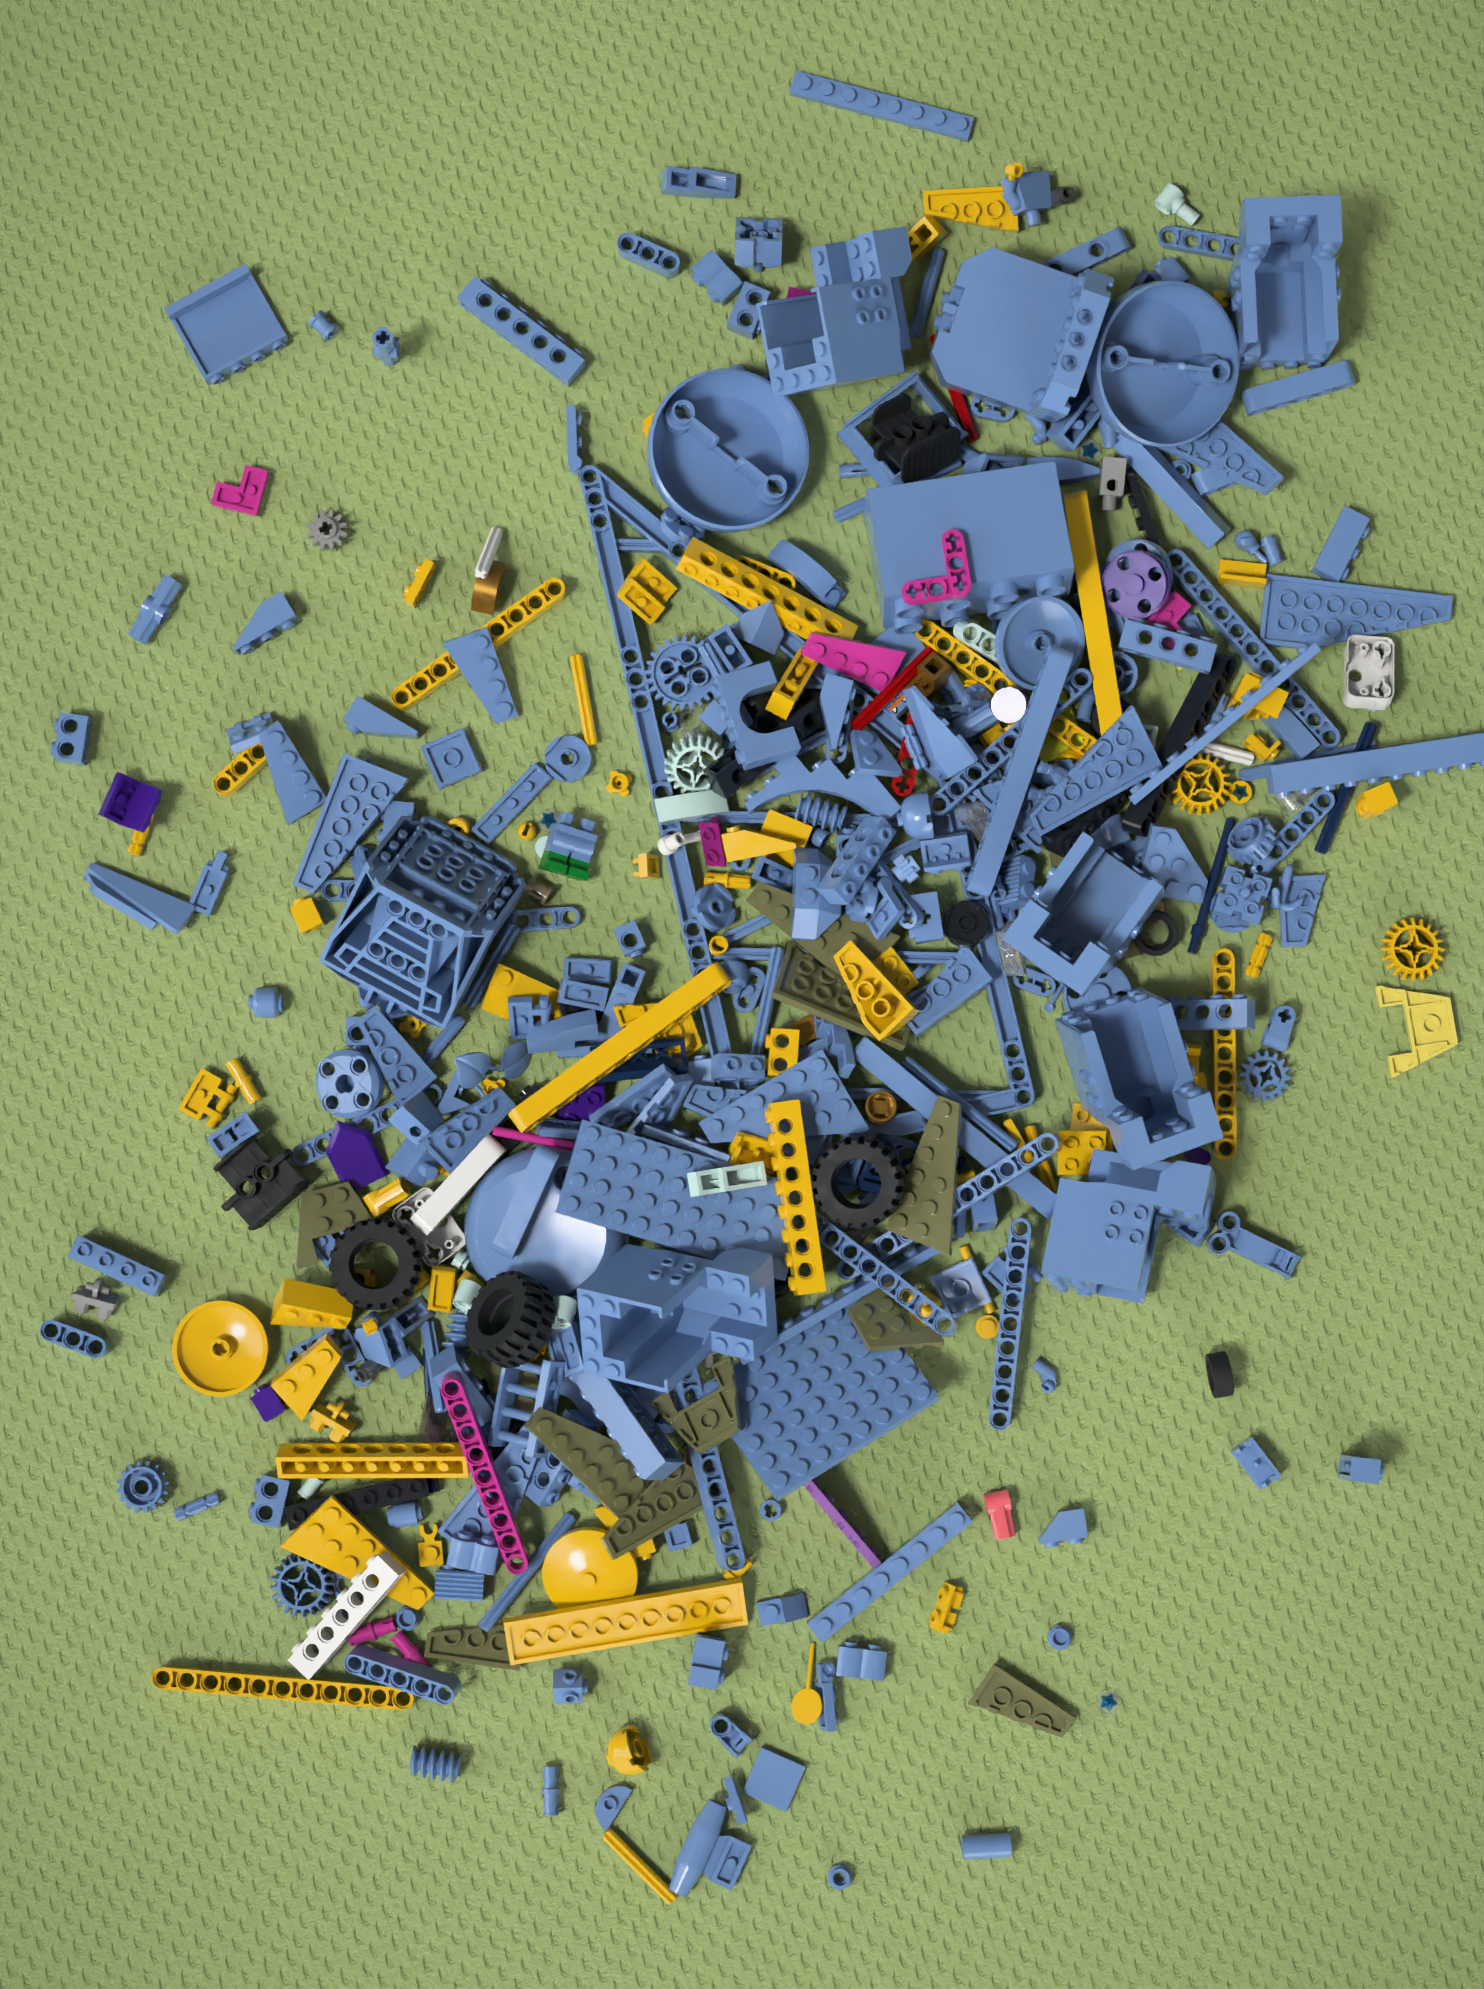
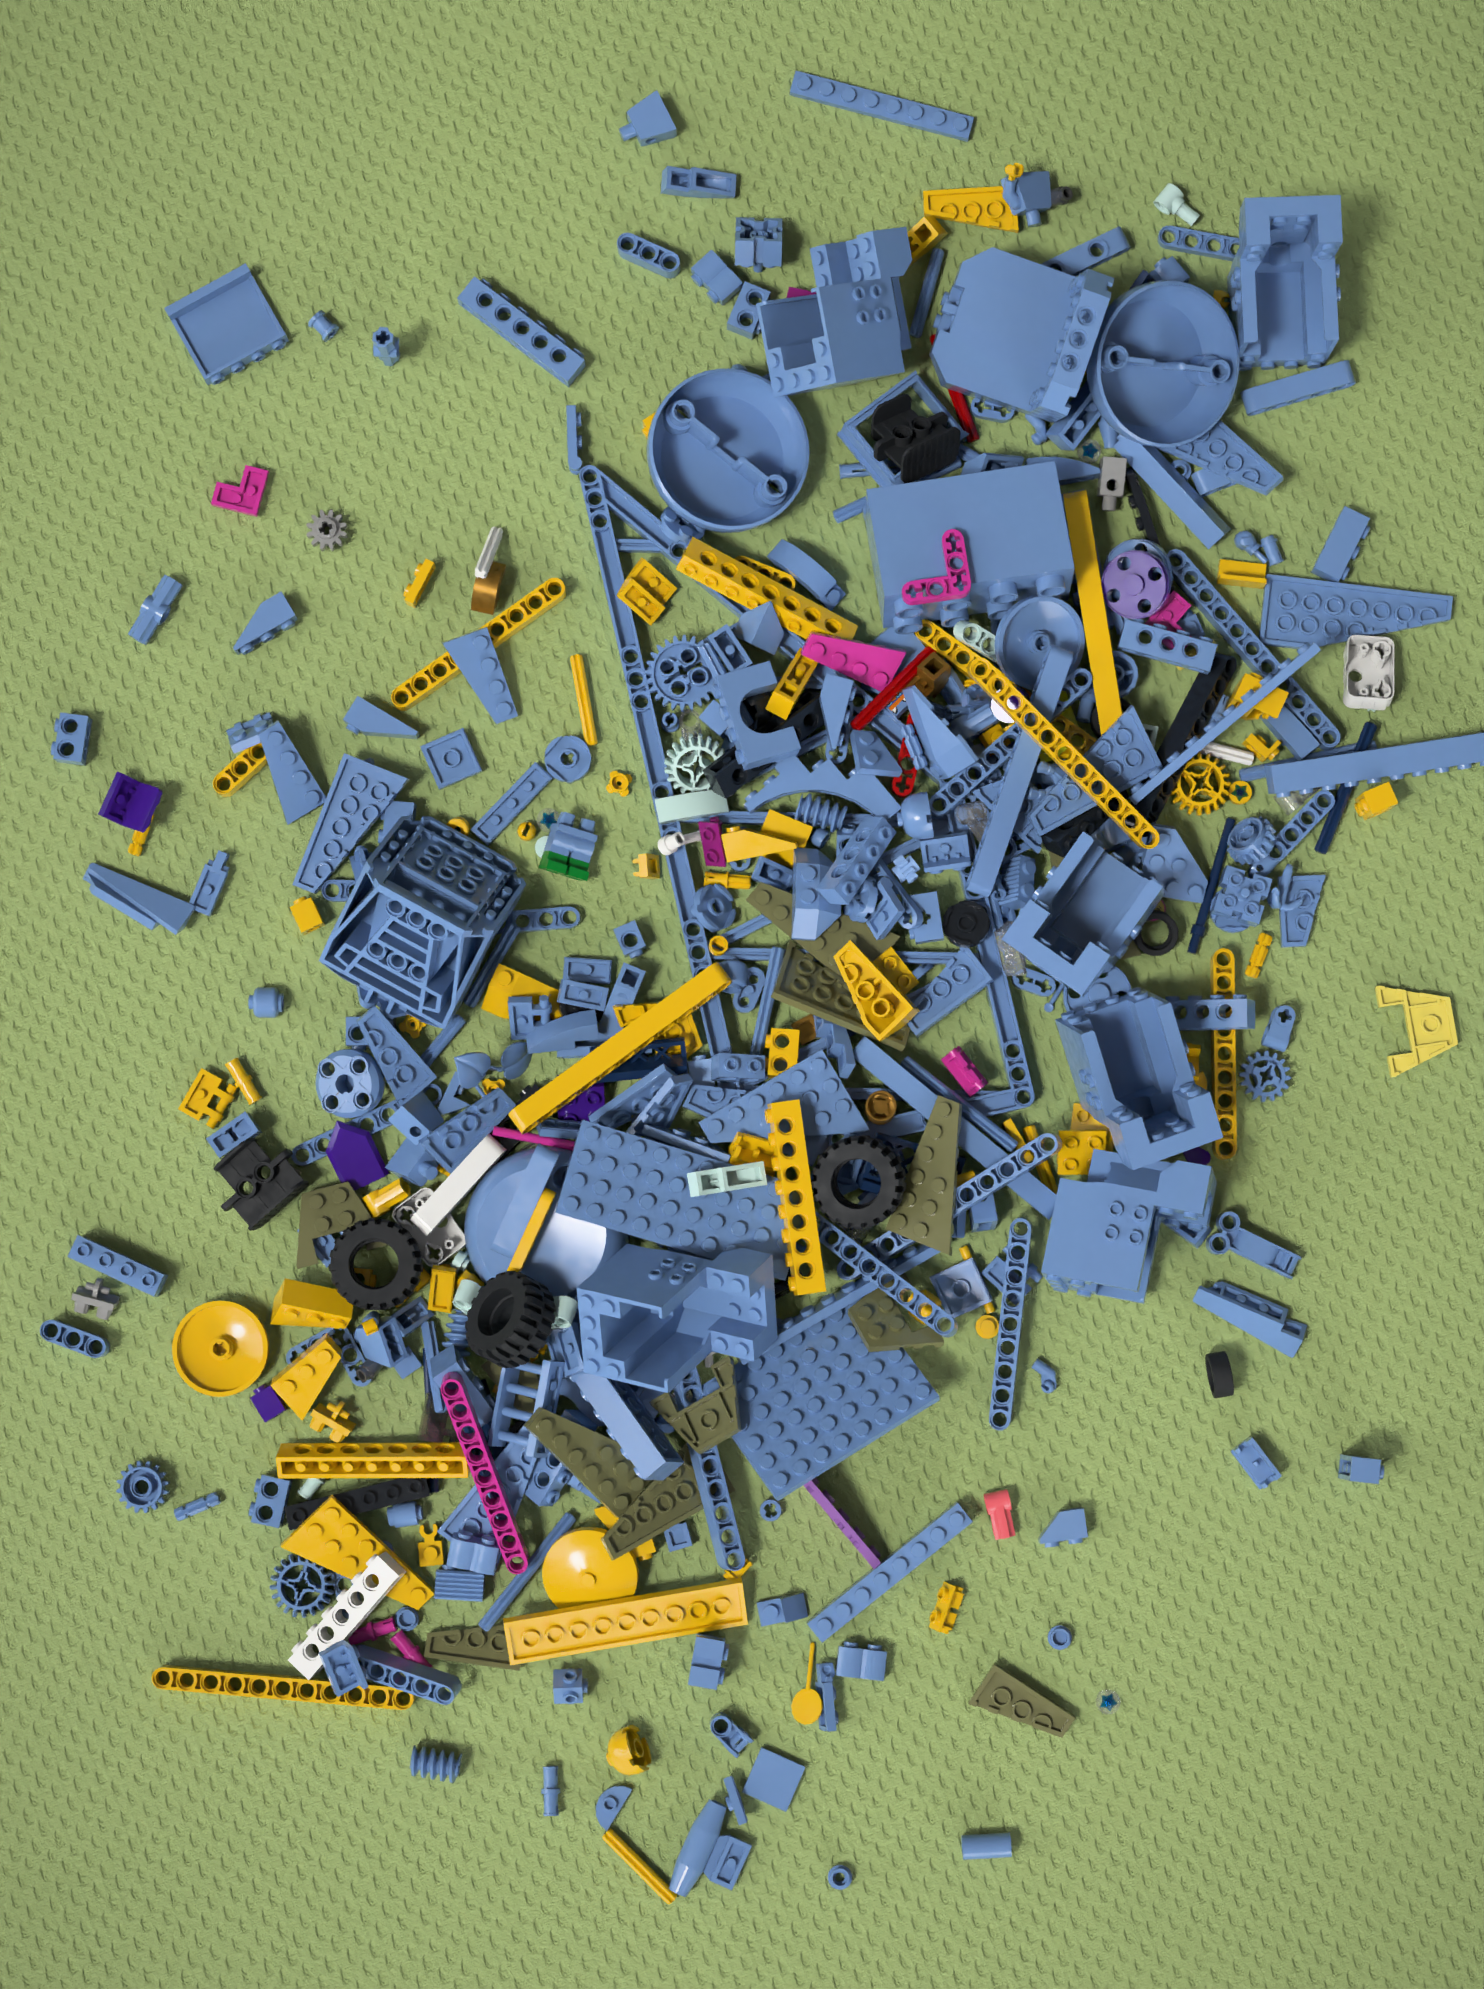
dark tan bush [524,876,554,906] -> none
yellow gear [1380,917,1445,982] -> none
none -> medium blue bracket [319,1639,368,1697]
none -> yellow beam [507,1187,556,1272]
none -> medium blue torso [618,91,677,146]
none -> dark pink hinge [941,1046,988,1097]
none -> yellow beam [967,657,1160,849]
none -> medium blue wedge [1193,1281,1307,1358]

